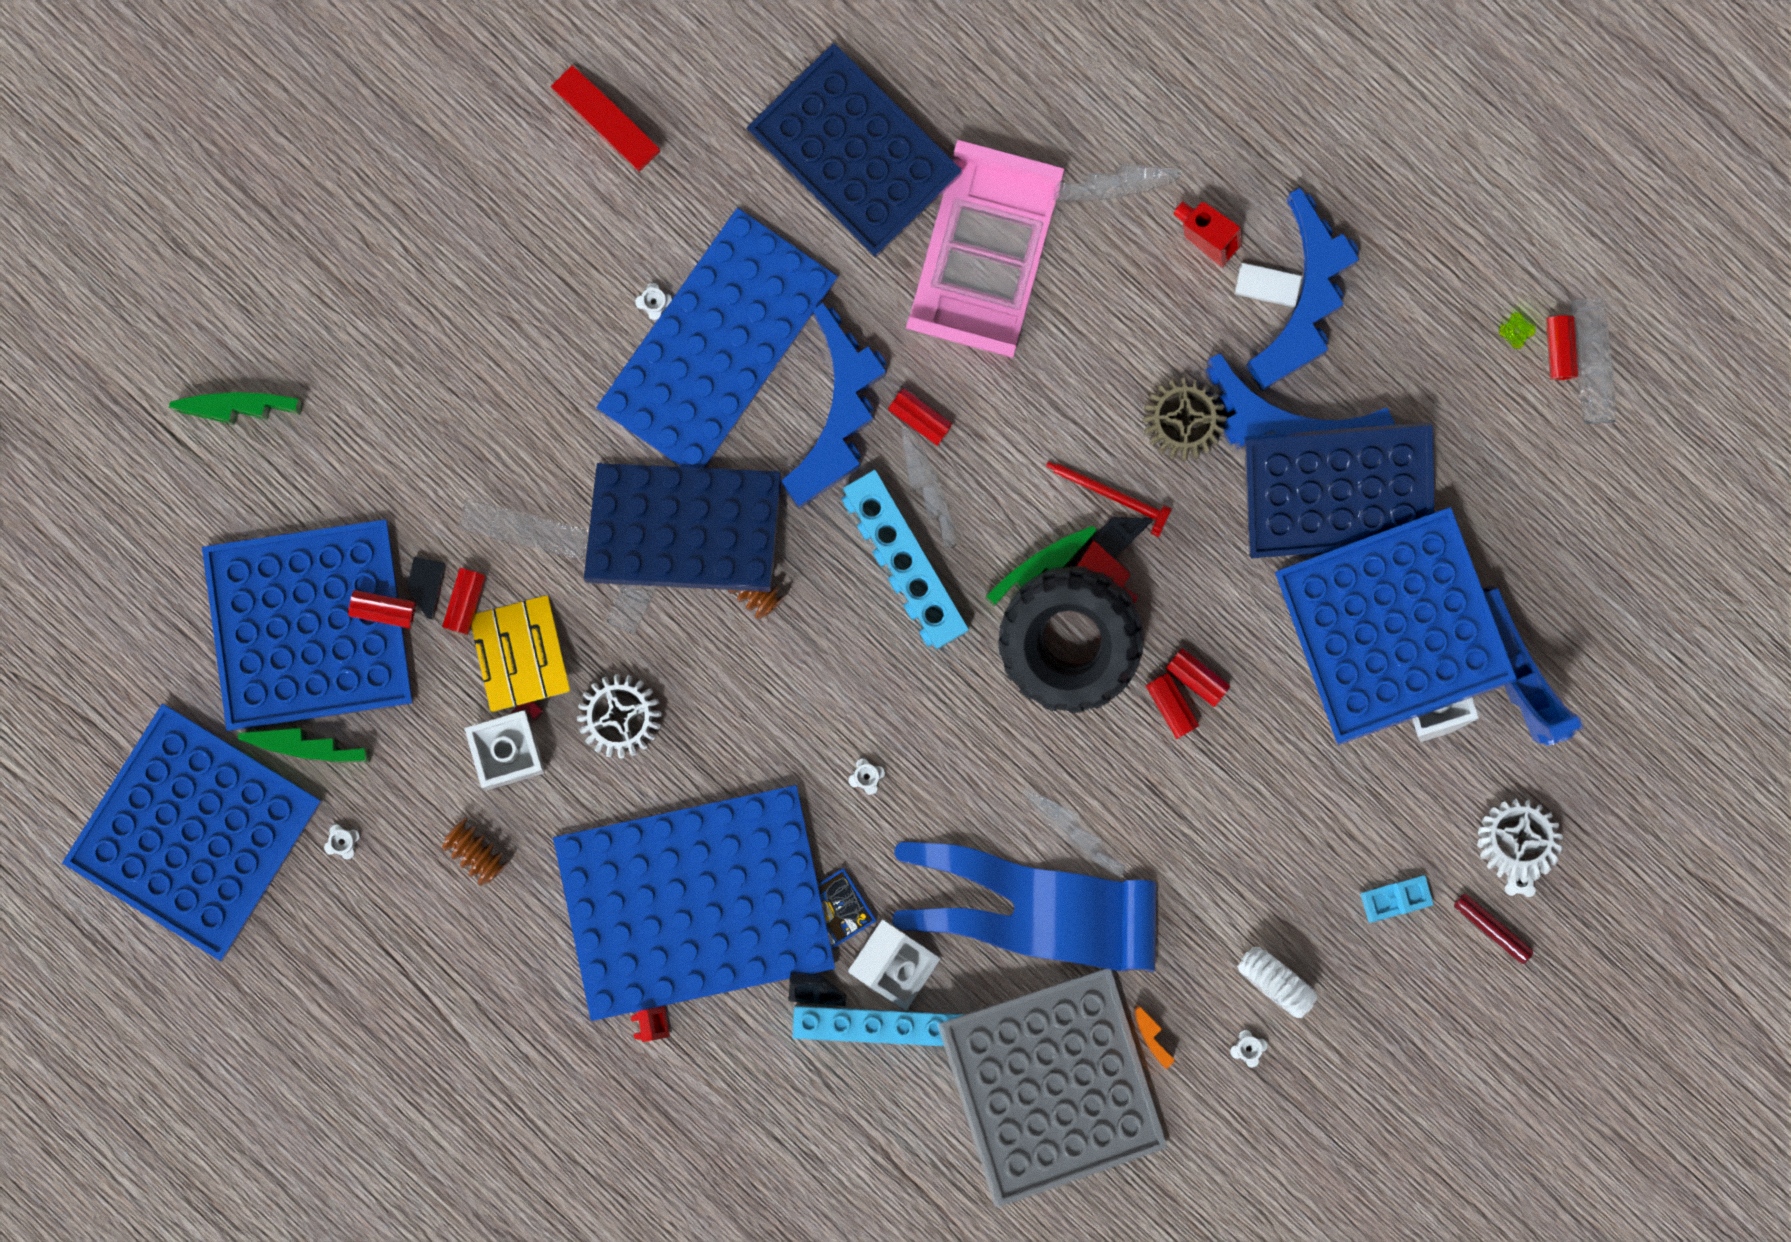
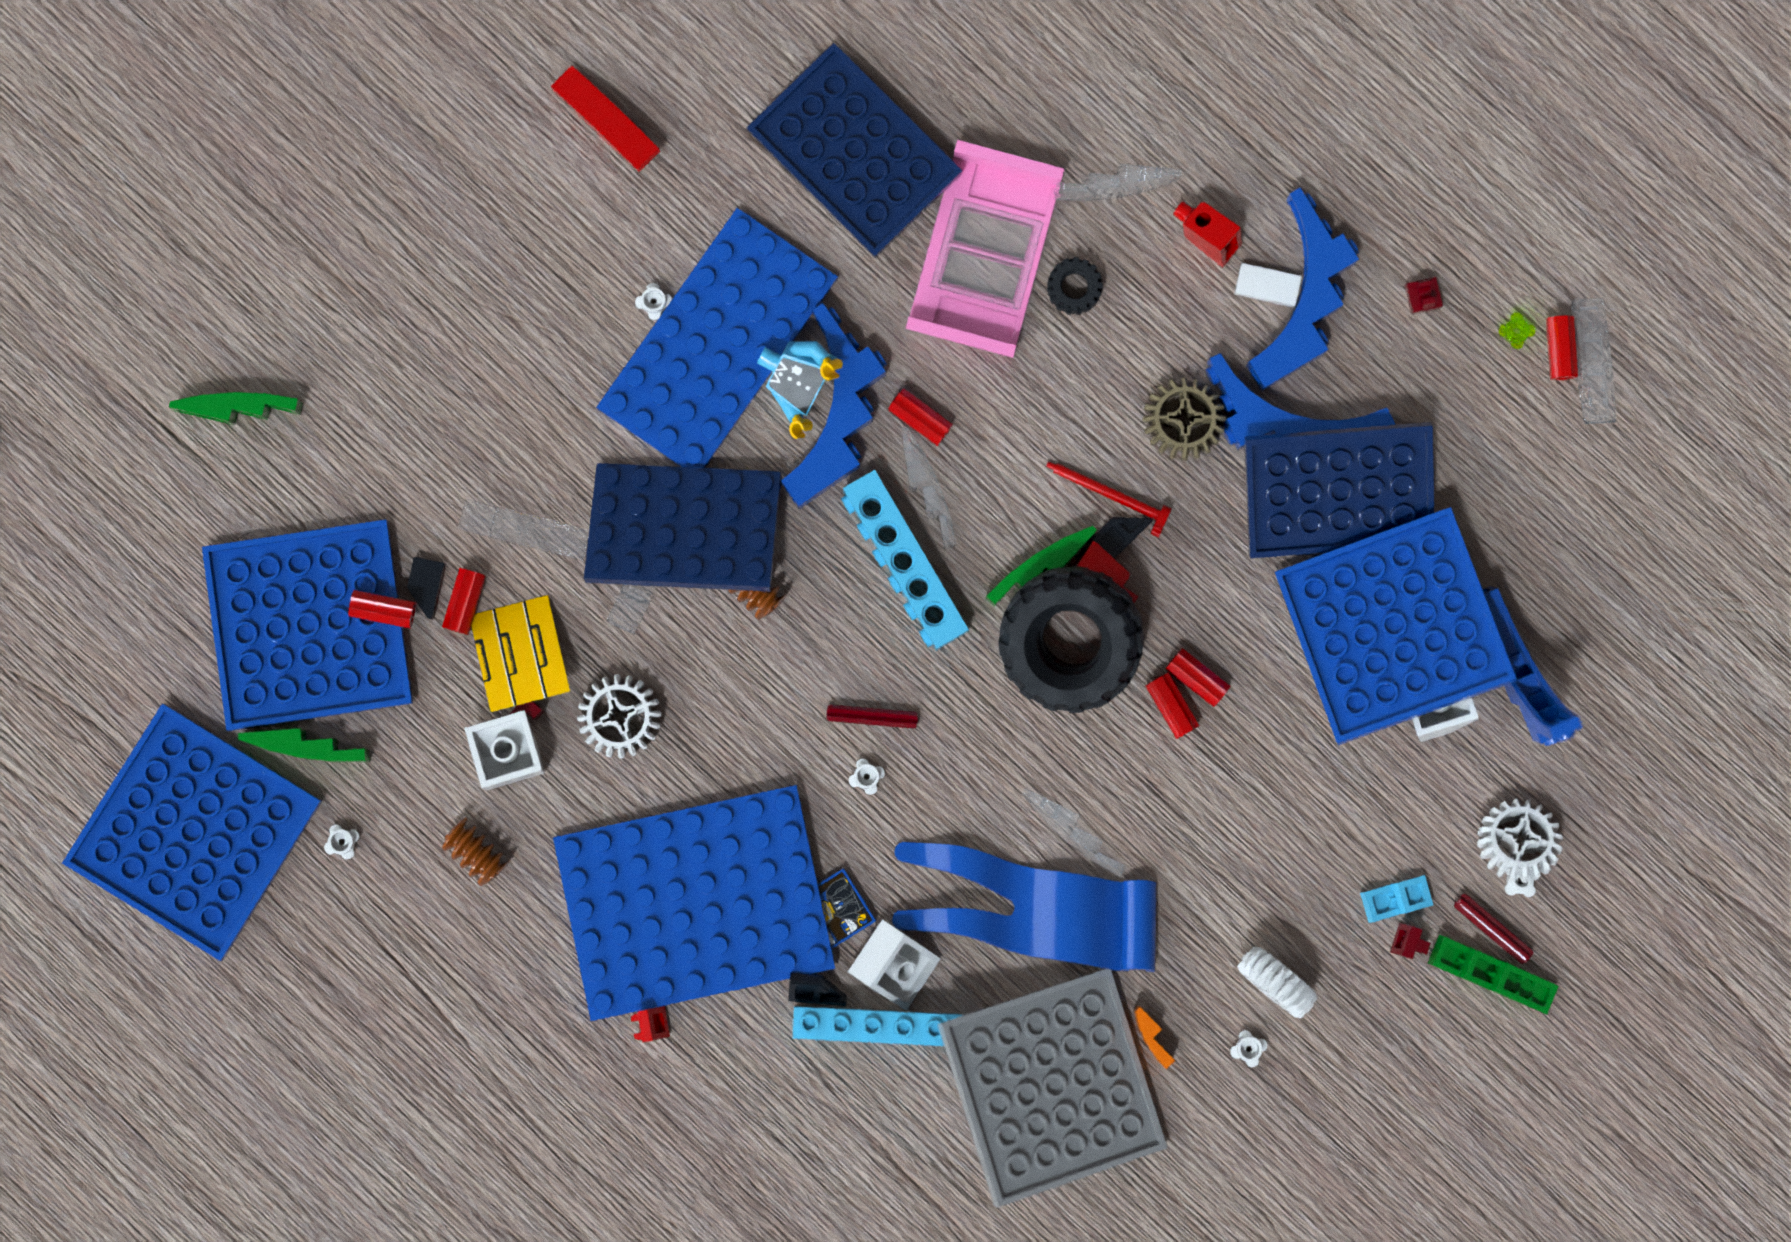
none -> torso [757,341,843,439]
none -> dark red axle [826,704,918,729]
none -> black tyre [1047,257,1103,315]
none -> dark red tile [1390,923,1431,959]
none -> dark red tile [1404,277,1443,315]
none -> green slope [1427,935,1559,1015]

